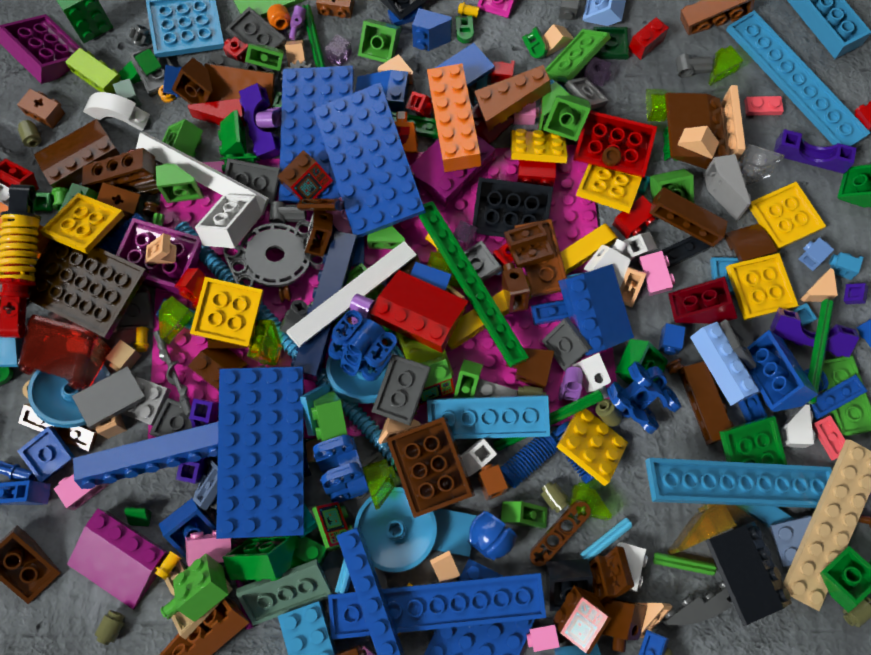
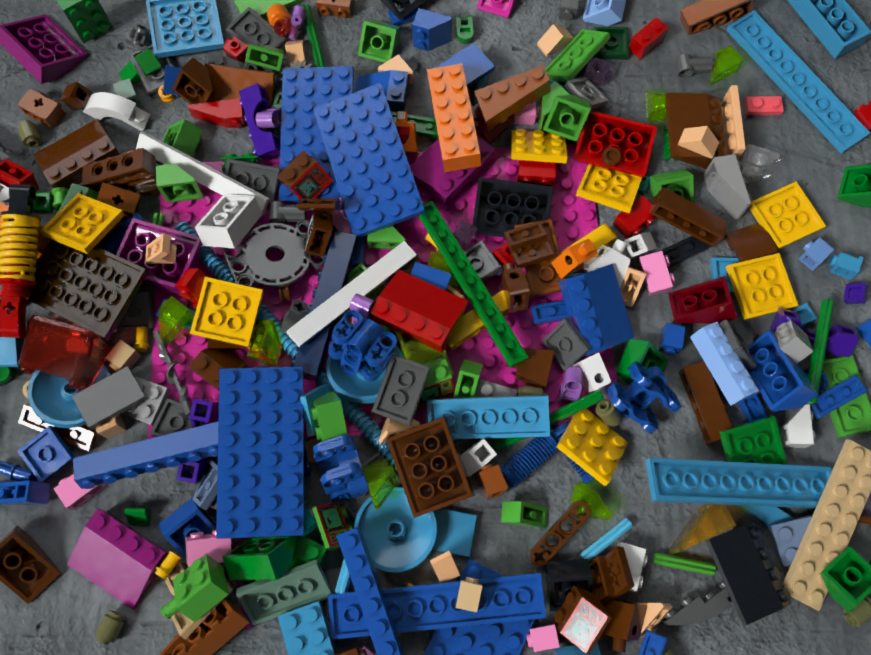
lime brick [65,48,121,94] -> none
reddish brown bush [142,202,161,217] -> none
green slope [218,110,247,157] -> none
clear purple brick [325,34,352,66] -> none
red brick [406,91,433,118] -> none
yellow pin [458,2,480,18] -> none
blue piece [467,510,518,561] -> none
red brick [488,60,515,84] -> none
green plate [522,27,548,59] -> none
olive brick [540,481,570,513] -> none
reddish brown bush [665,358,685,375] -> none
dark purple arch [773,129,857,174] -> none
light nougat slope [800,268,838,302] -> none
coral plate [812,415,845,461] -> none
none -> reddish brown brick [60,82,92,110]
none -> clear red bush [274,19,291,36]
none -> tan brick [456,577,482,613]
none -> orange torso [551,239,598,279]
none -> light grey brick [775,319,813,364]

